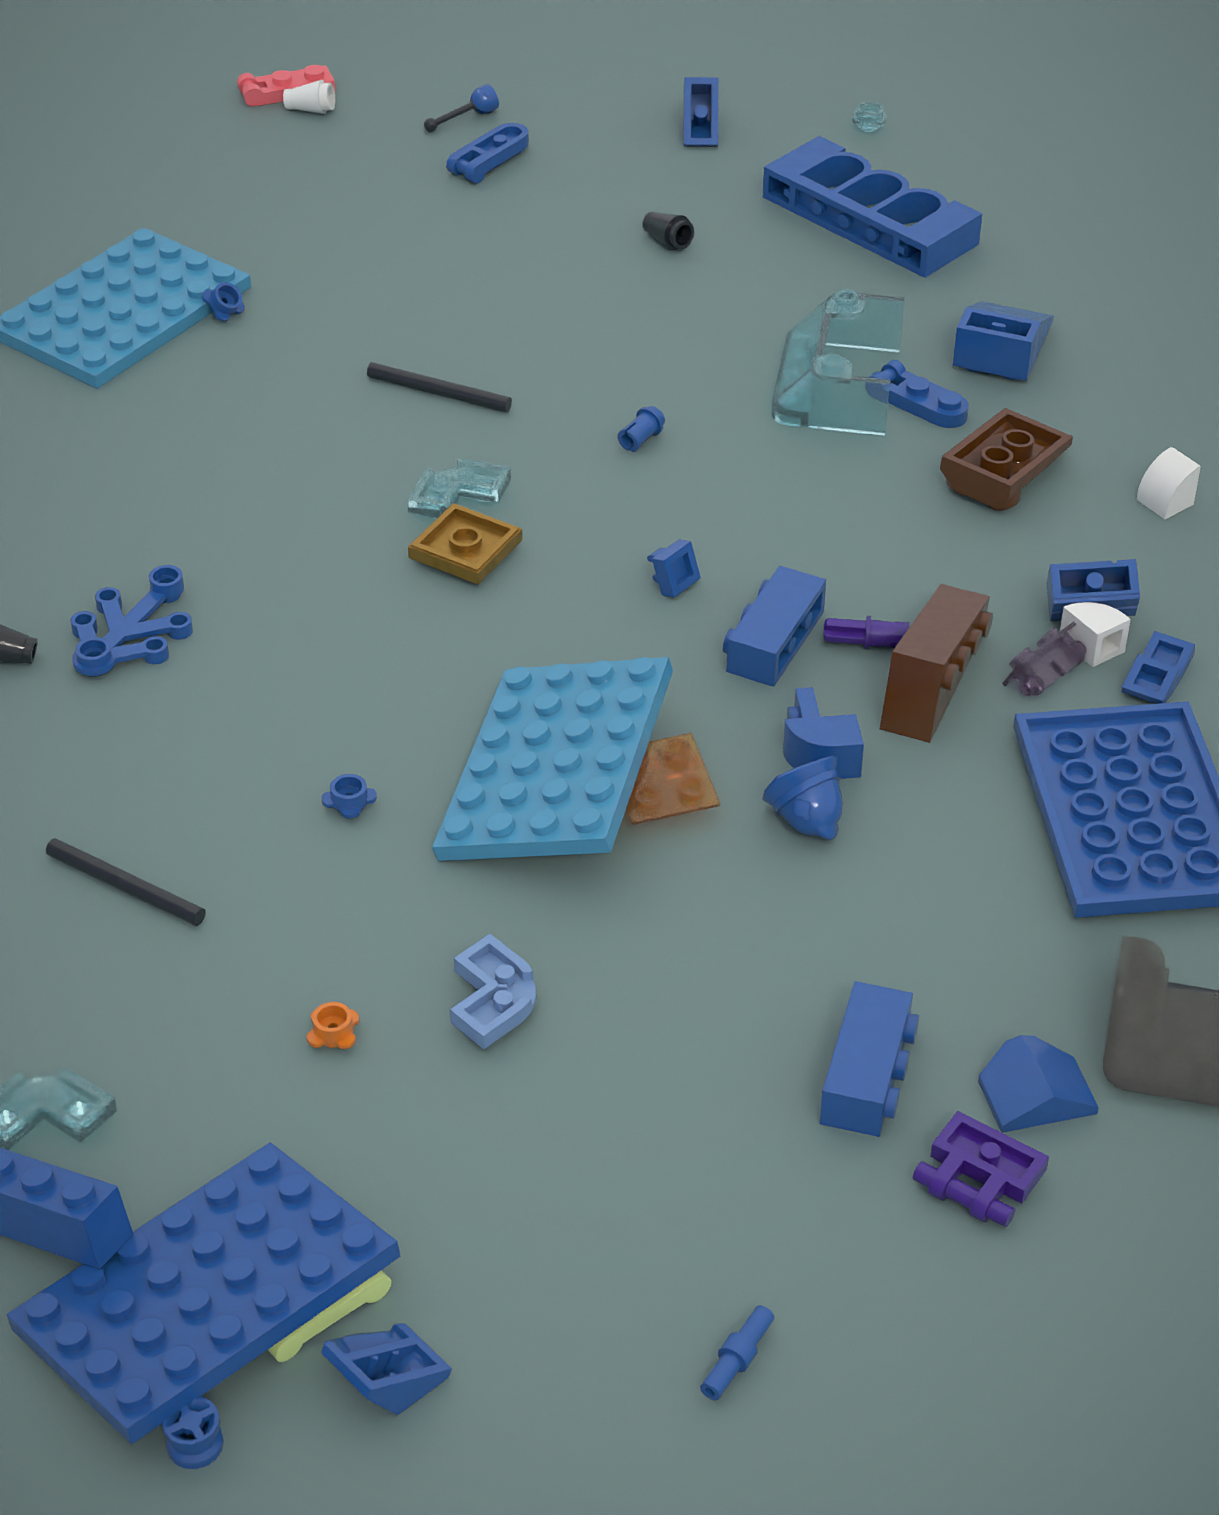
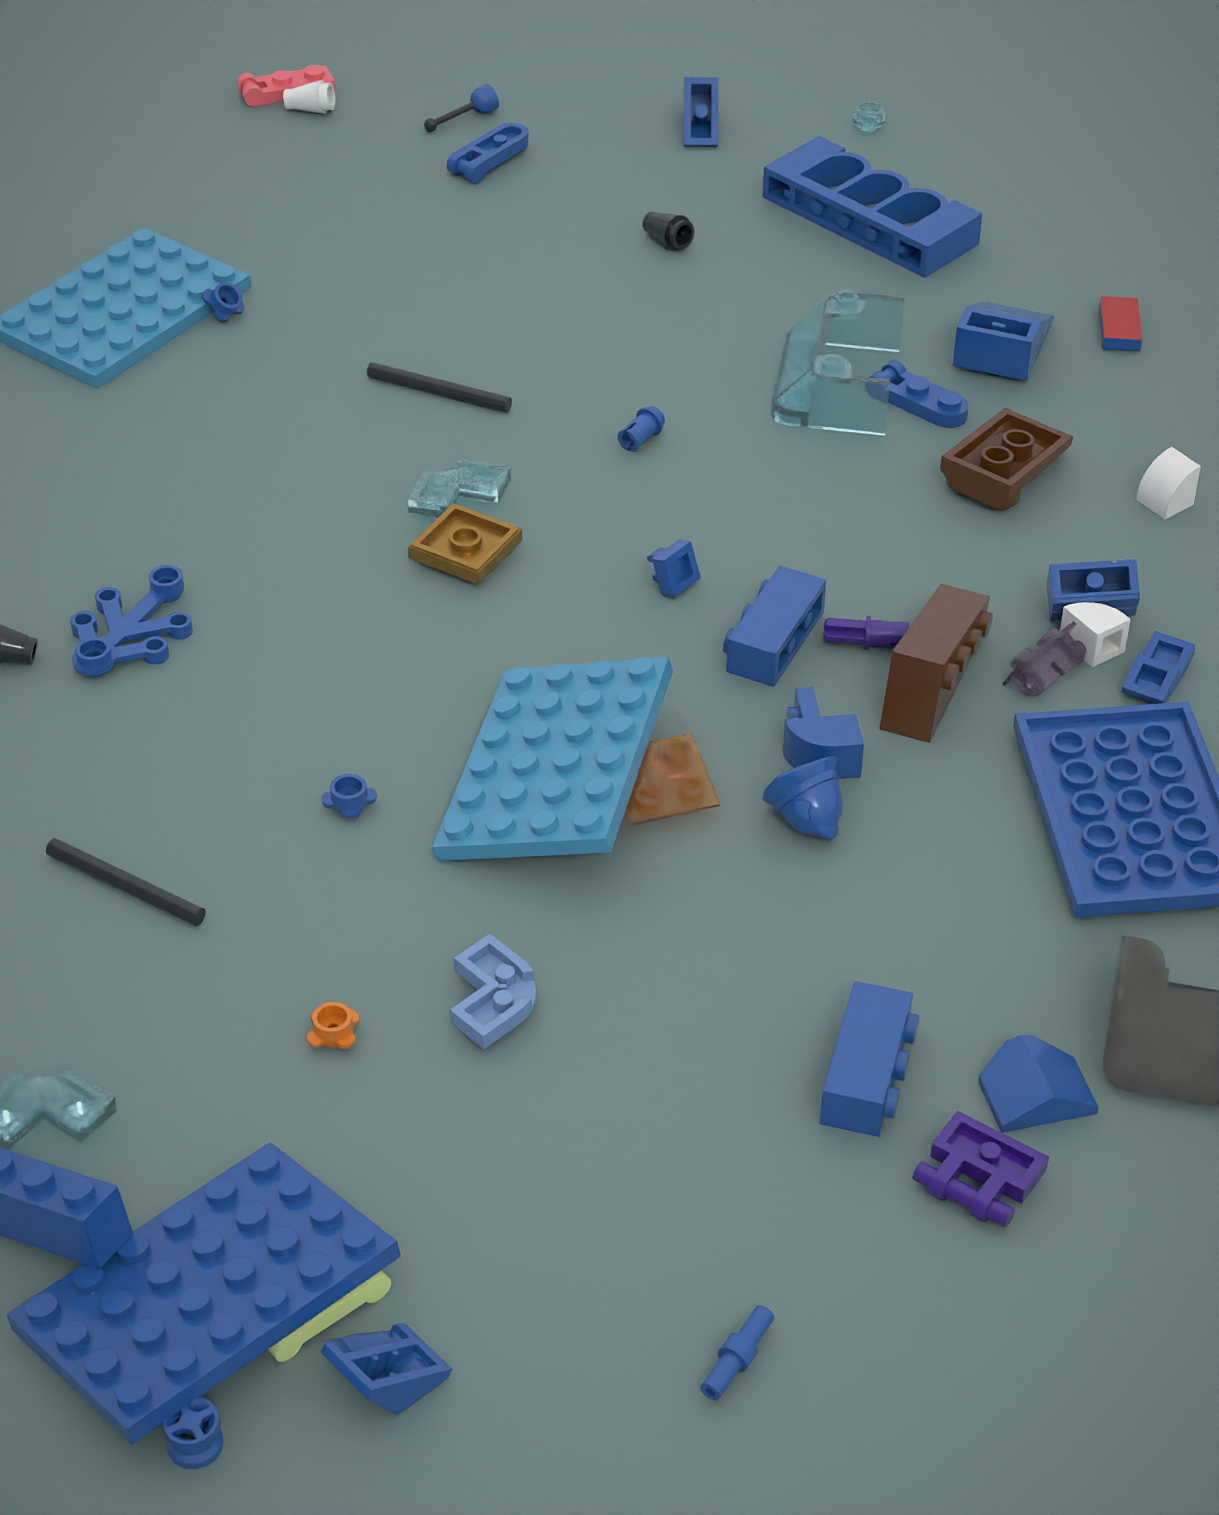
none -> red tile [1099,296,1142,351]

